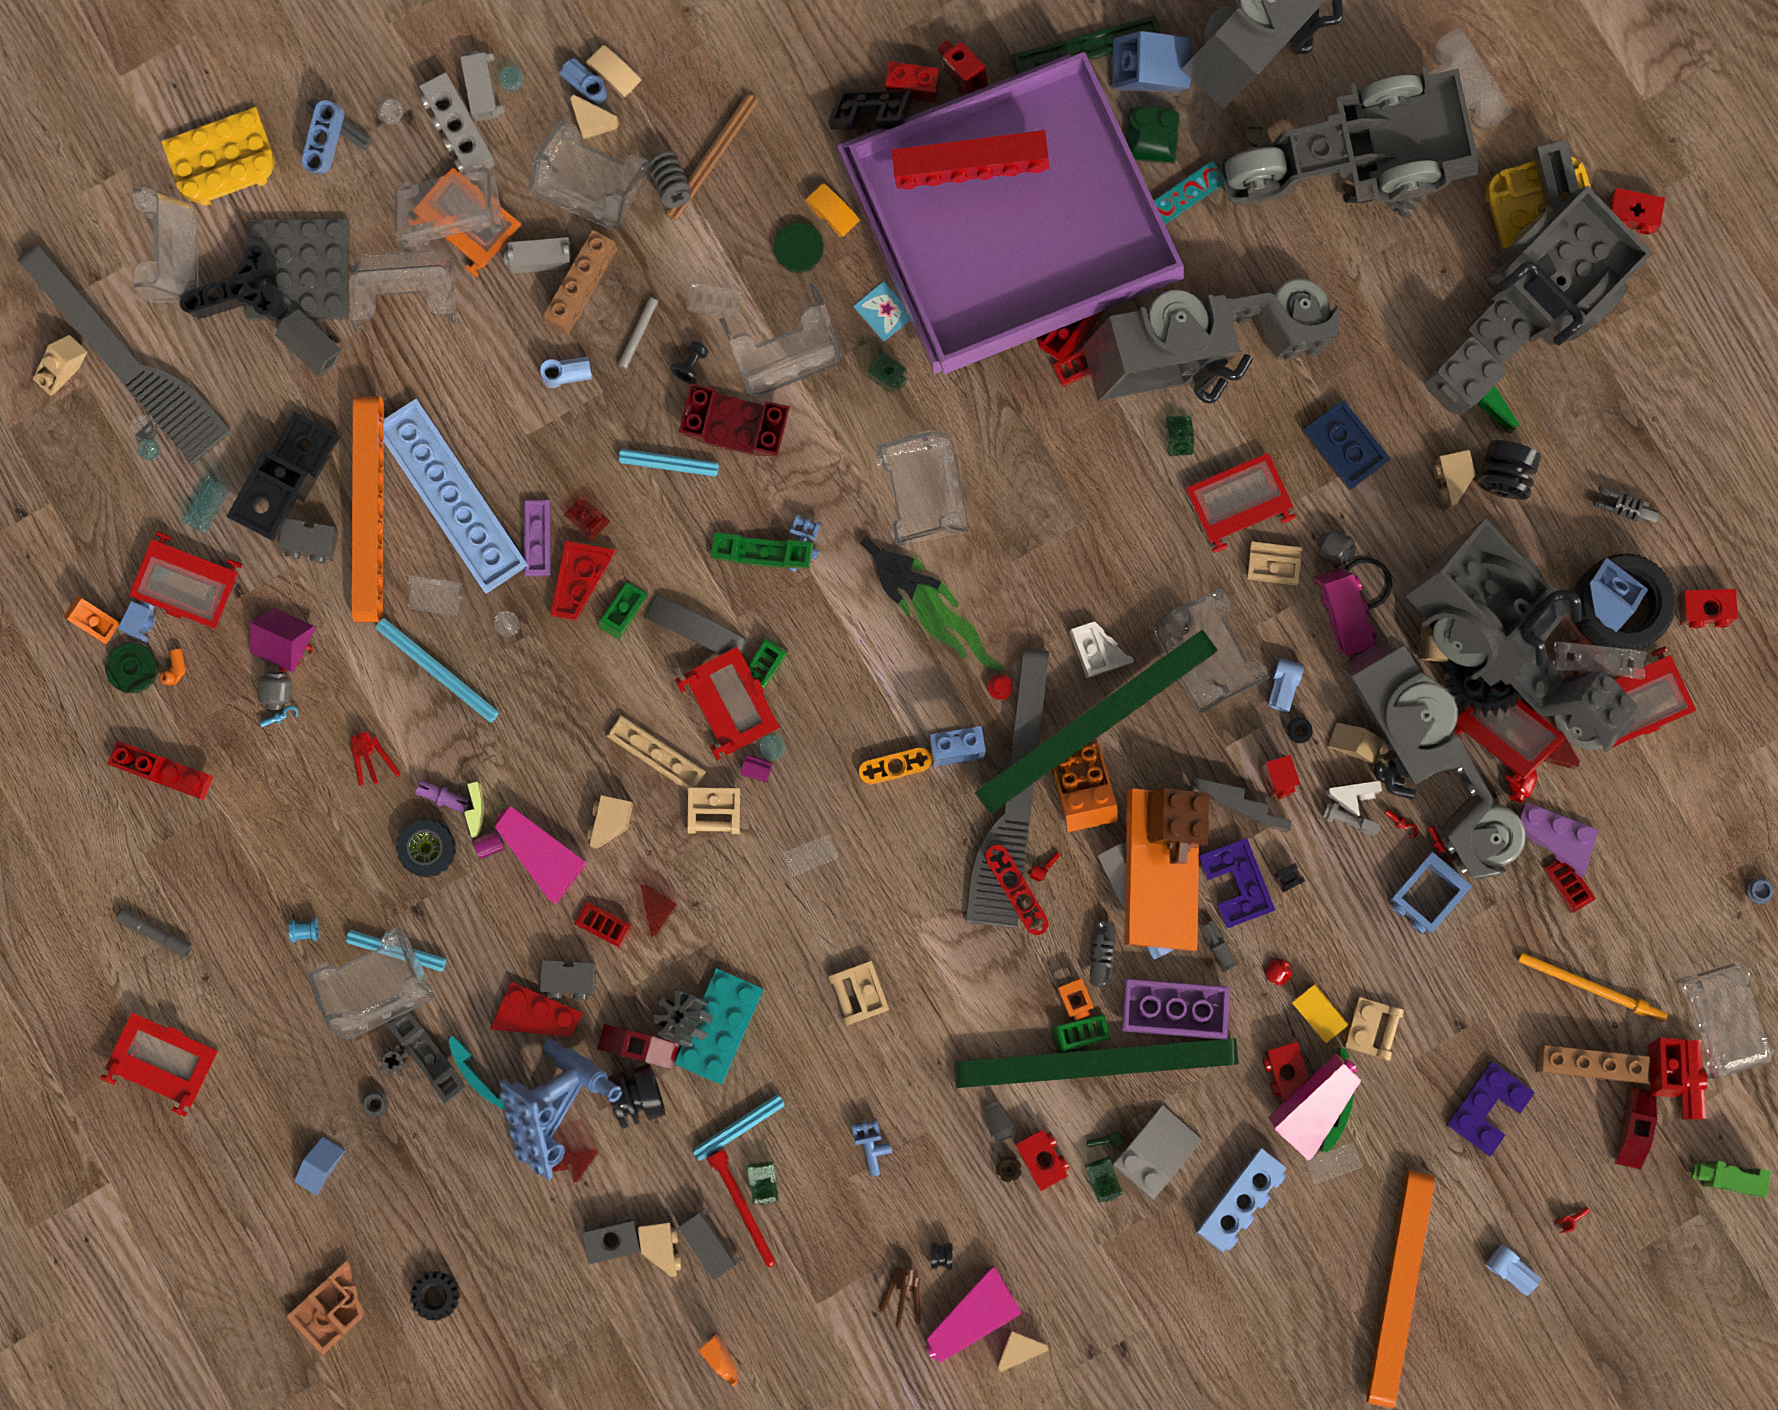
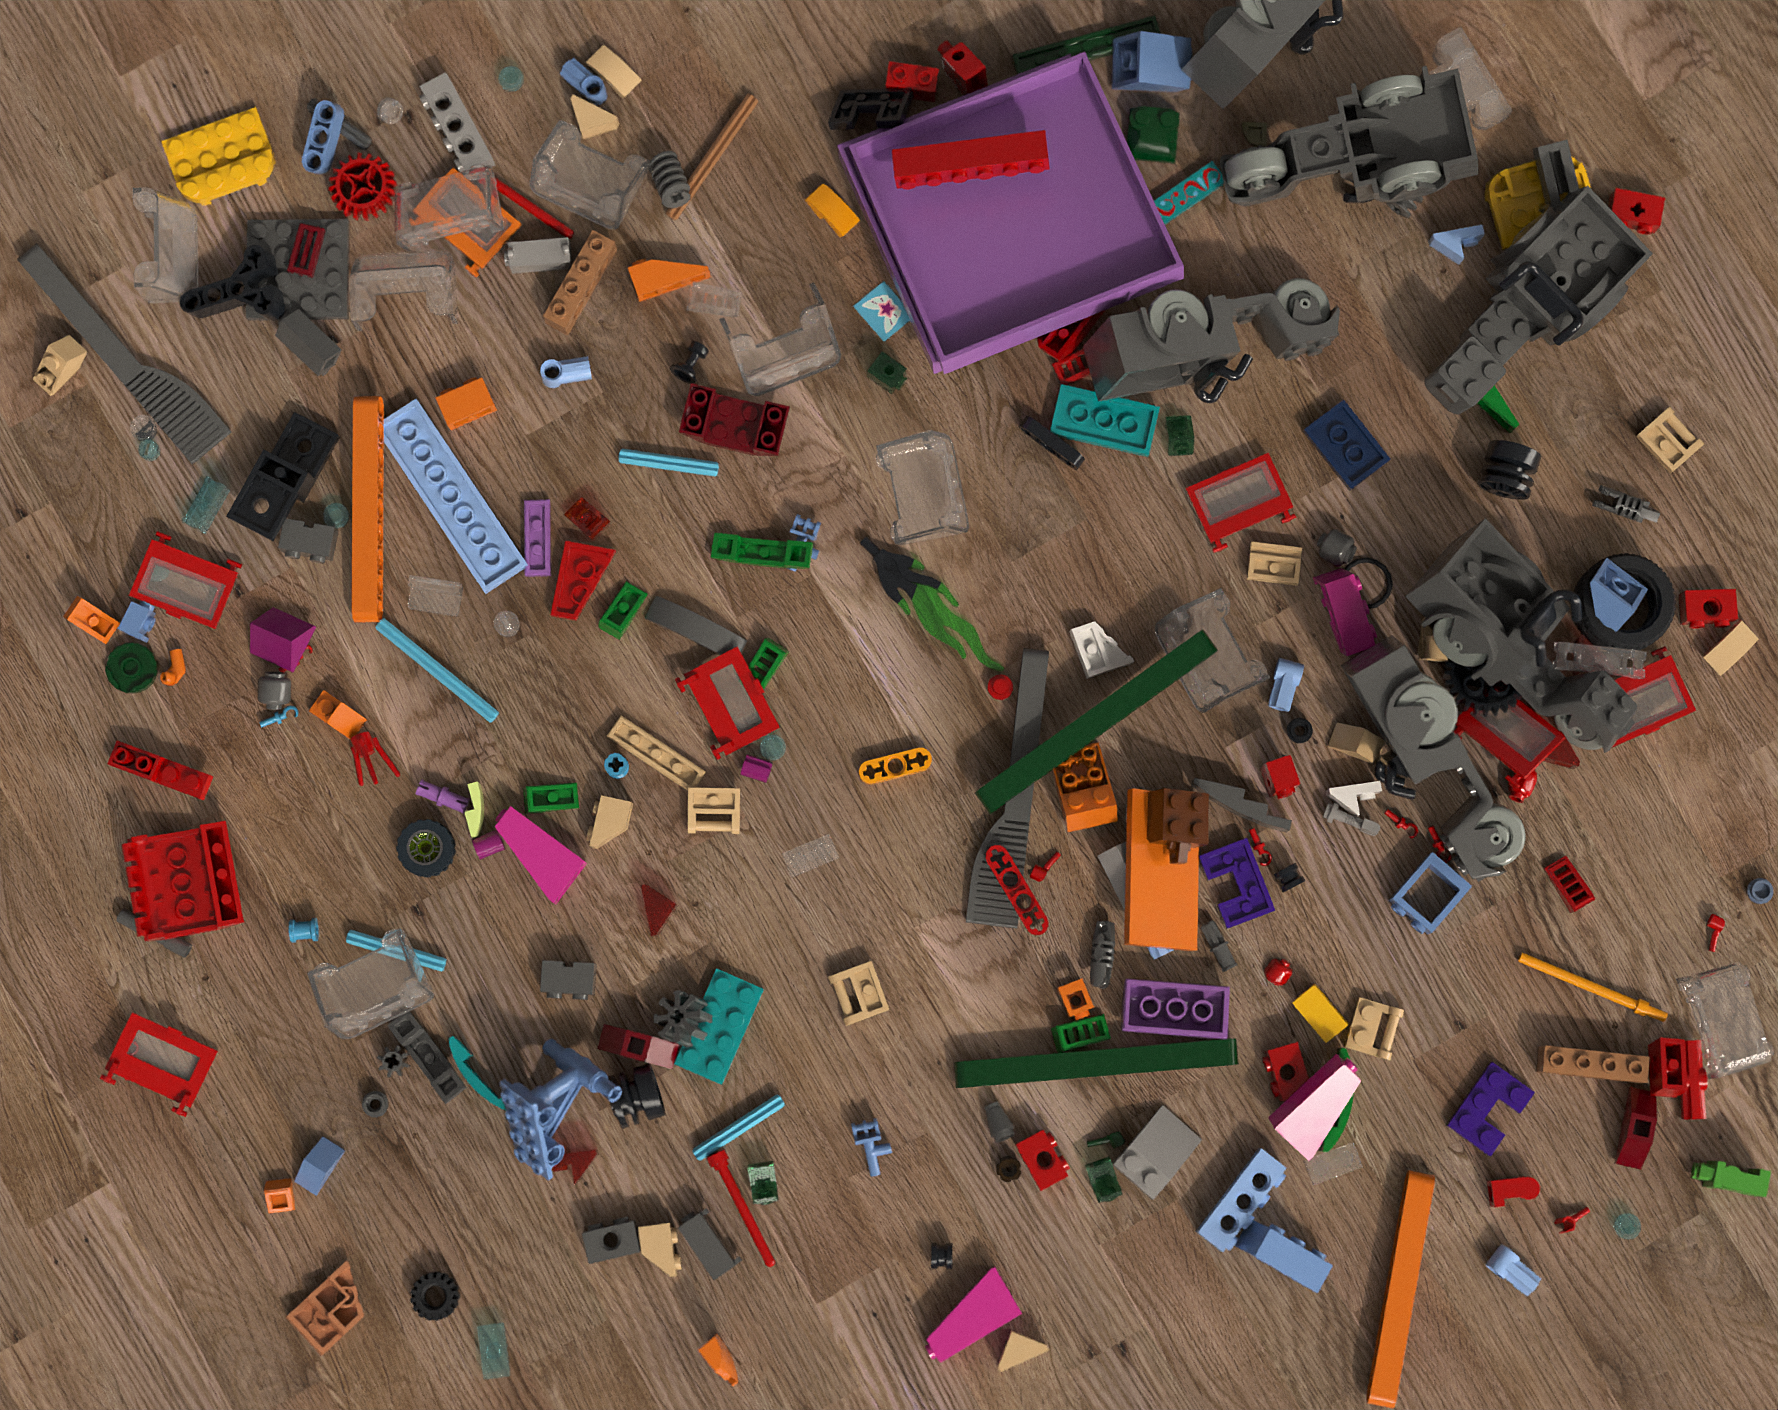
light grey brick [460,51,505,122] -> none
red wing [490,982,583,1037] -> none
red slope [574,901,632,948] -> none
light grey bar [618,297,658,369] -> none
dark green tile [774,222,824,273] -> none
reddish brown plant [879,1267,921,1329] -> none
medium blue window [929,726,986,767] -> none
tan slope [1433,450,1475,510] -> none
medium lavender wing [1519,802,1598,878] -> none
none -> red slope [121,821,244,941]
none -> orange slope [264,1178,295,1214]
none -> dark red tile [287,223,326,278]
none -> orange slope [309,690,367,739]
none -> clear light blue plate [323,503,349,529]
none -> red gear [328,152,397,221]
none -> orange brick [436,377,497,430]
none -> red bar [477,167,575,239]
none -> clear light blue plate [477,1322,511,1380]
none -> green slope [523,783,579,814]
none -> dark azure bush [604,753,629,779]
none -> orange slope [628,259,711,302]
none -> black beam [1018,416,1085,470]
none -> teal plate [1050,384,1160,457]
none -> medium blue wedge [1235,1220,1333,1293]
none -> red hand [1249,828,1272,866]
none -> light blue slope [1429,225,1485,264]
none -> red leg [1487,1176,1540,1207]
none -> clear light blue plate [1614,1213,1641,1240]
none -> tan plate [1636,407,1704,474]
none -> tan slope [1702,620,1759,676]
none -> red hand [1707,914,1725,952]

